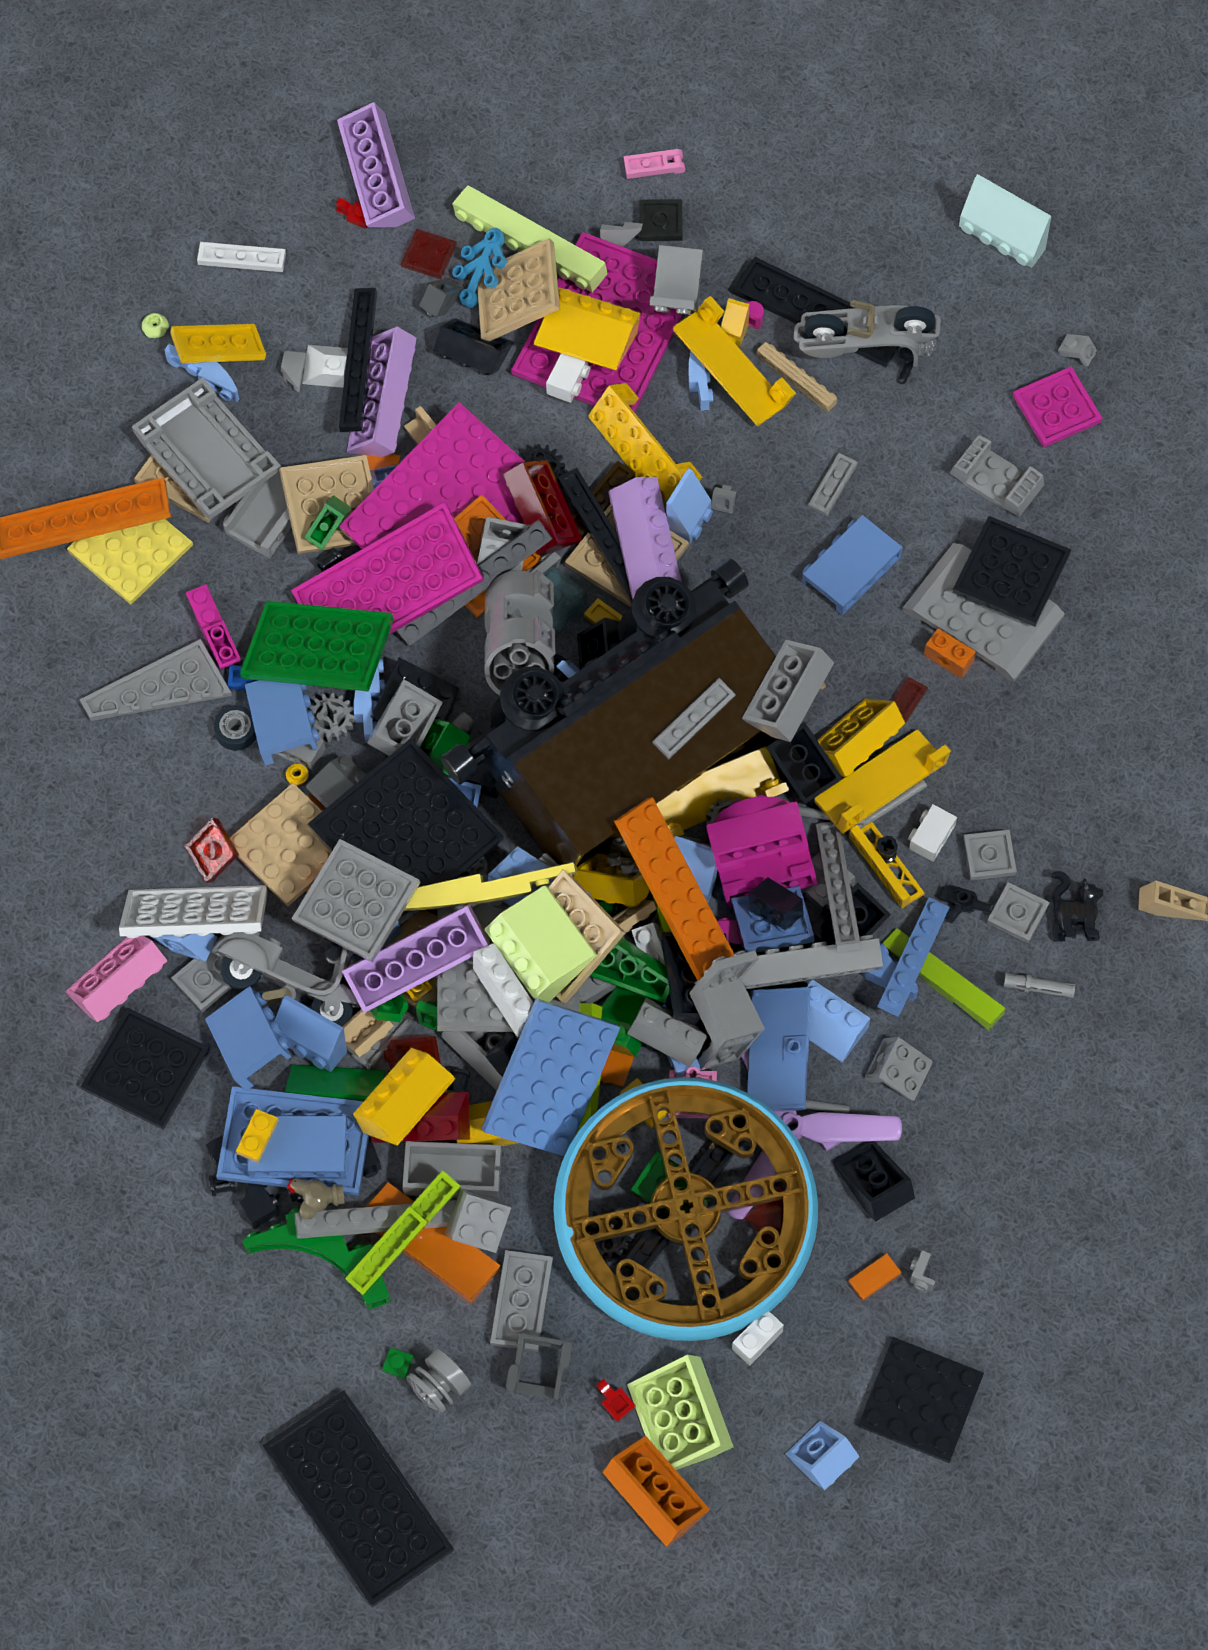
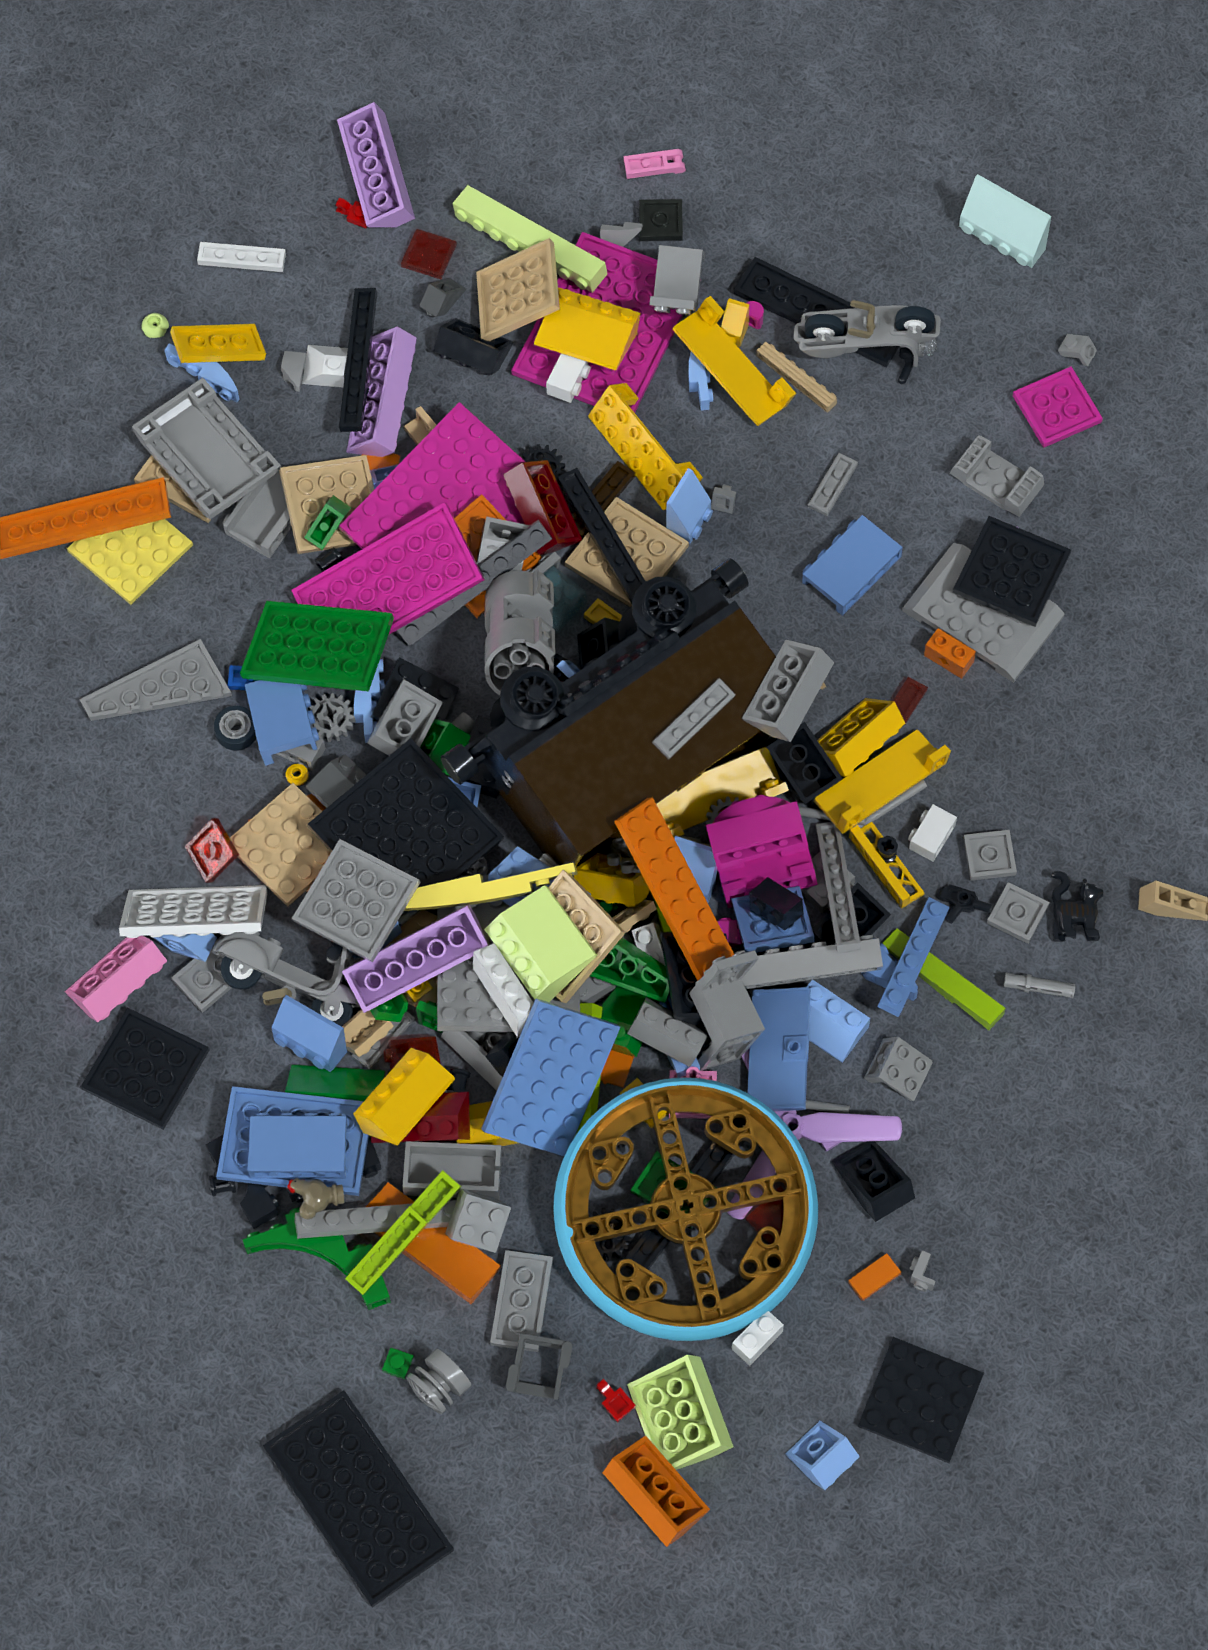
dark pink slope [186,584,241,669] -> none
medium blue panel [205,986,291,1091] -> none
yellow plate [236,1109,279,1163] -> none
dark azure plant [452,228,507,308] -> none
lavender slope [608,477,682,600] -> none

